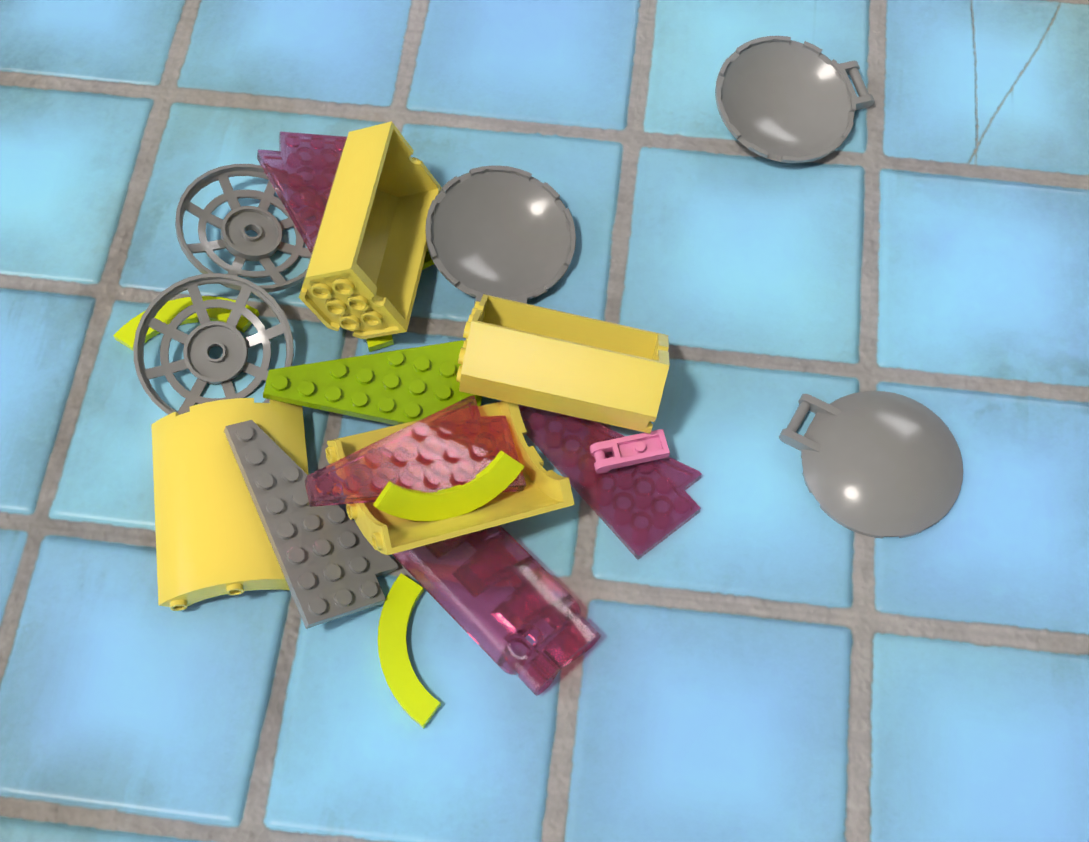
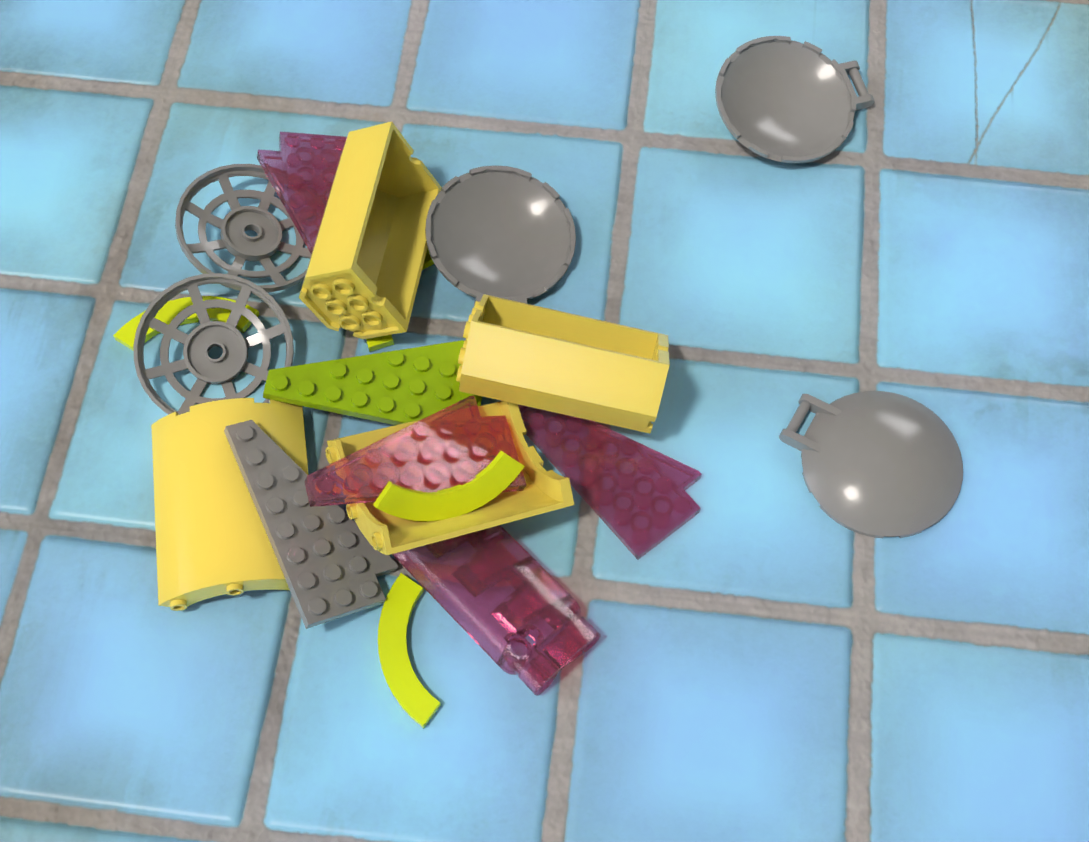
bright pink plate [589,429,670,474] -> none

